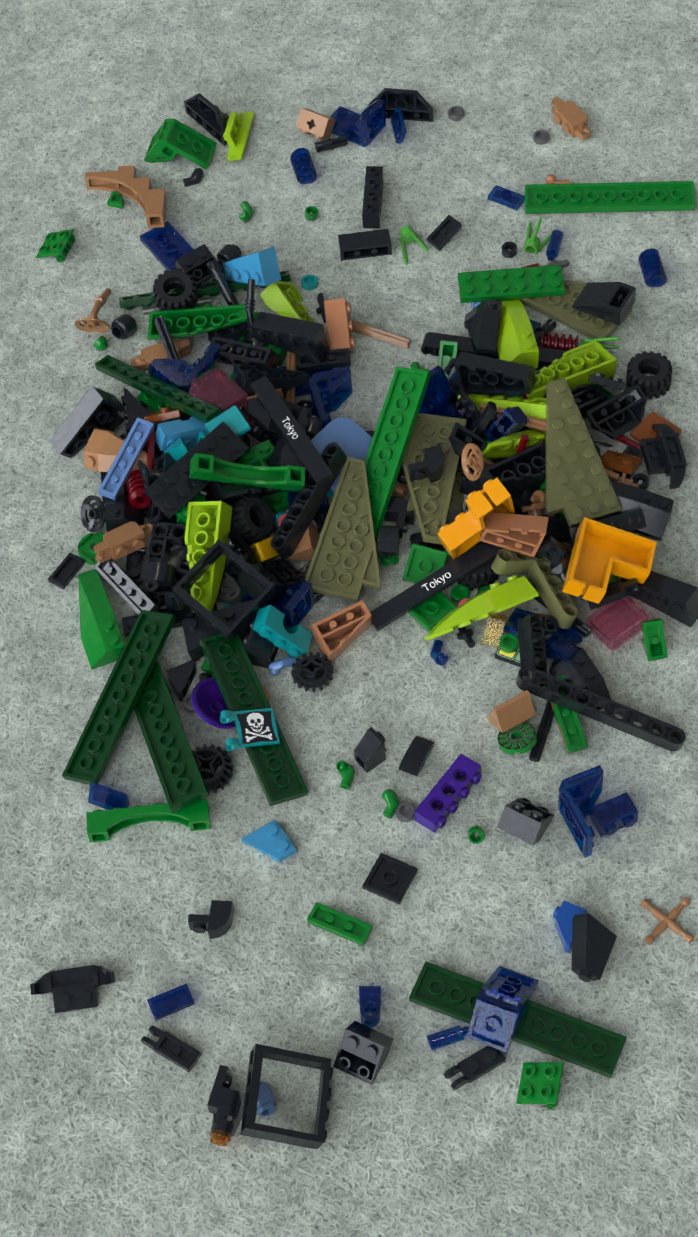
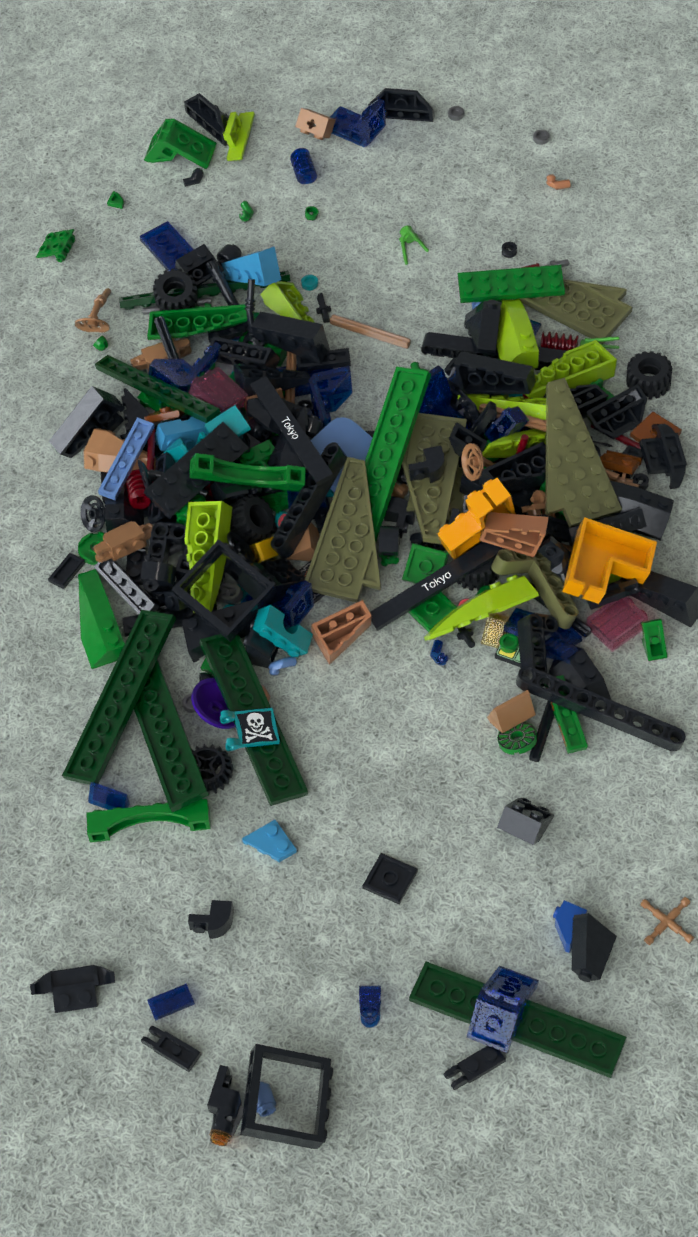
medium nougat arch [85,166,167,228] -> none
black head [111,314,137,340] -> none
black slope [167,660,197,702] -> none
black gear [291,652,334,692] -> none
green plate [307,902,373,946] -> none
black axle [314,136,348,153] -> none
nougat wedge [324,298,355,353] -> none
black slope [333,1021,393,1085] -> none
green arm [336,760,355,790] -> none
black brick [338,229,392,261] -> none
black slope [354,727,386,773] -> none
black brick [362,166,384,228] -> none
green arm [382,789,400,819] -> none
clear blue tile [390,109,407,144] -> none
flat silver tile [395,802,416,822] -> none
black slope [399,735,434,776] -> none
dark purple brick [414,754,482,833] -> none
black hinge [426,215,462,251] -> none
clear blue cylinder [426,1025,471,1051] -> none
green slope [436,340,459,377] -> none
green tile [451,585,470,603] -> none
green hinge [468,825,485,844] -> none
clear blue plate [488,185,525,211] -> none
green hinge [516,1062,564,1110] -> none
bright green plant [523,218,555,254] -> none
green plate [525,181,696,214] -> none
black axle [534,319,557,346] -> none
clear blue cylinder [546,230,564,261] -> none
medium nougat hinge [552,97,591,141] -> none
clear blue bracket [558,765,603,858] -> none
black slope [572,282,636,326] -> none
black plate [587,372,626,391] -> none
clear blue brick [590,792,638,837] -> none
clear blue piece [638,248,667,287] -> none

